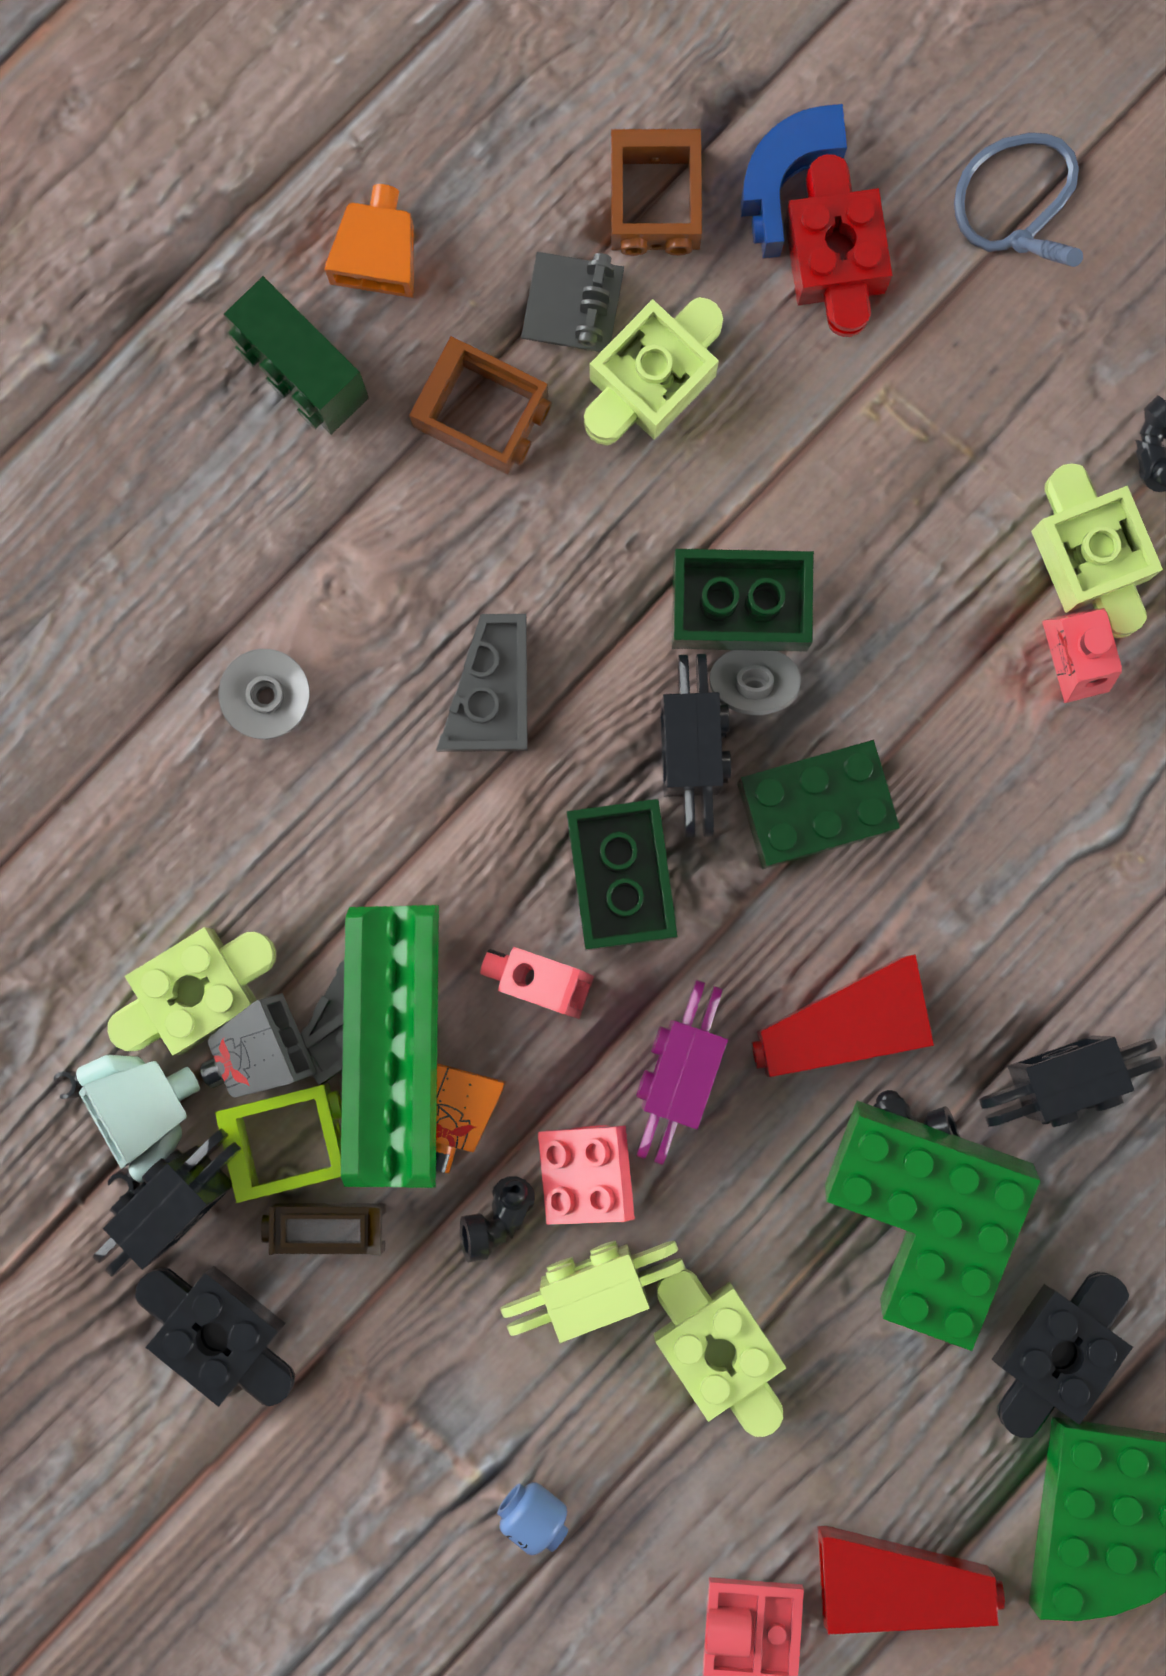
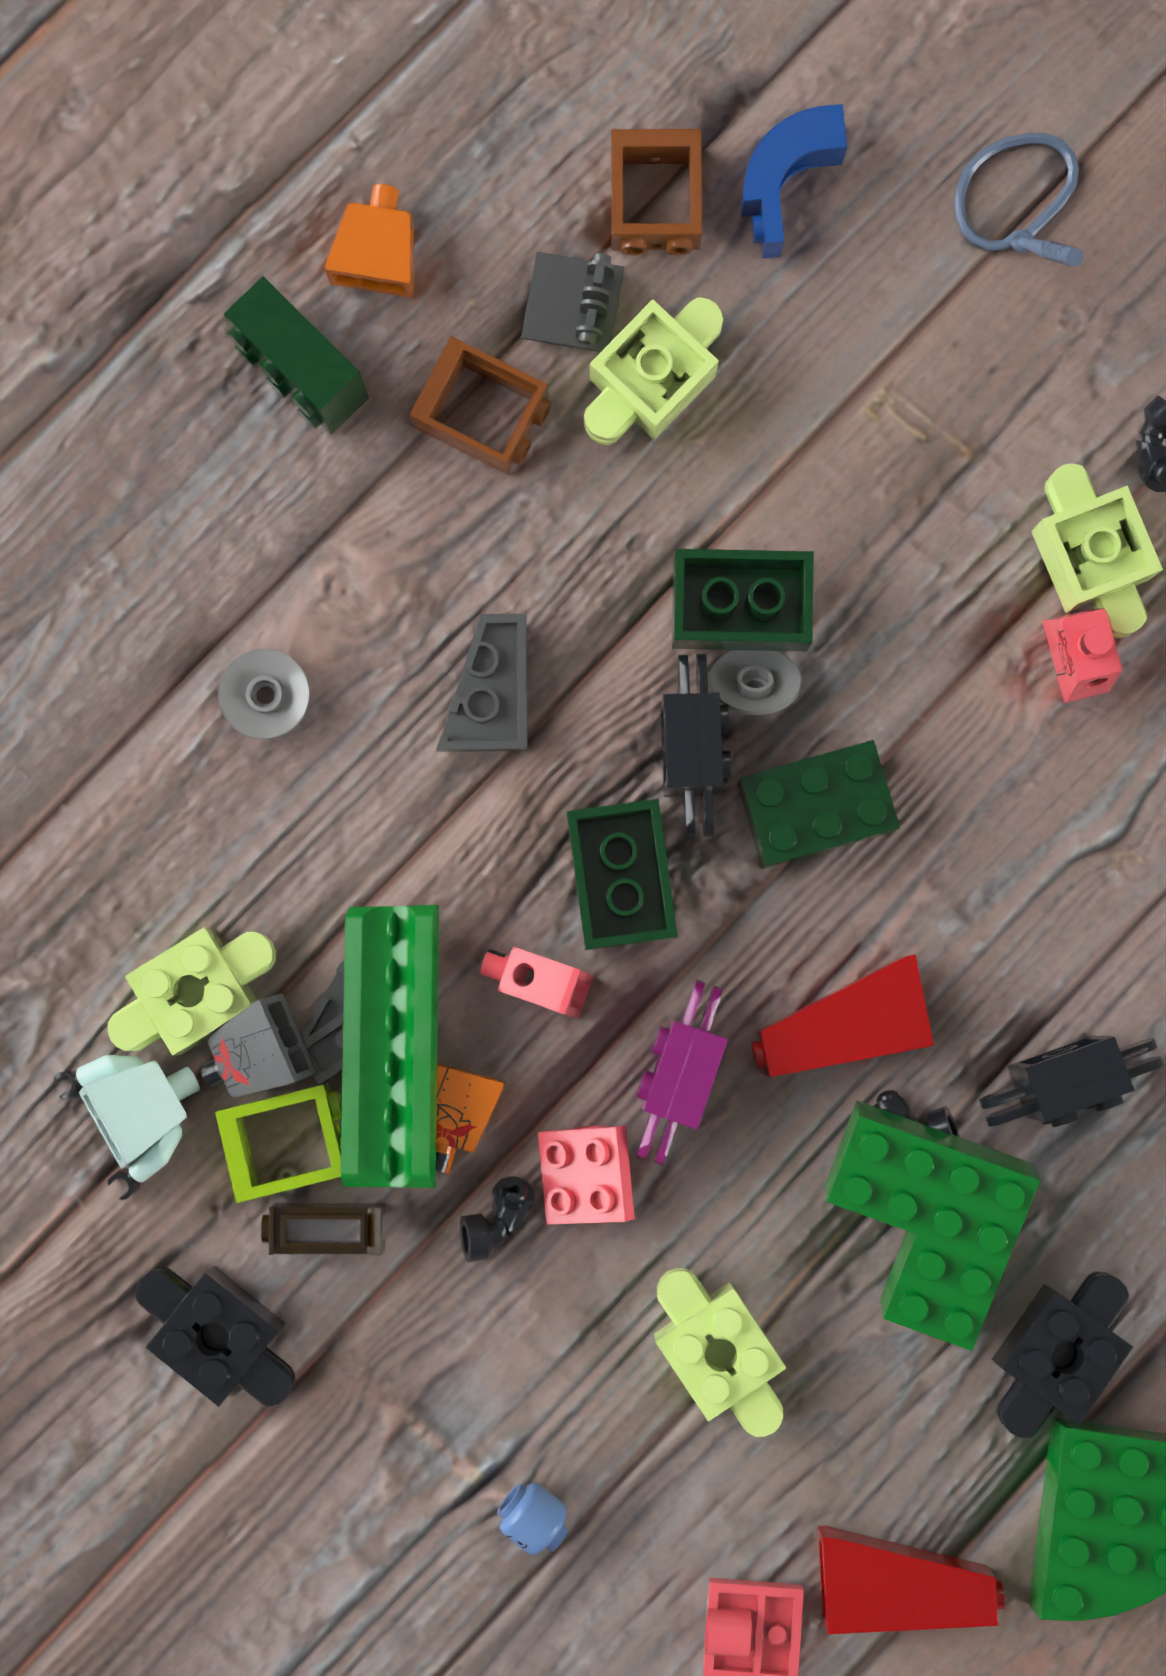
black brick [92,1128,242,1277] -> none
yellowish green brick [500,1241,685,1343] -> none
red brick [785,154,893,337] -> none

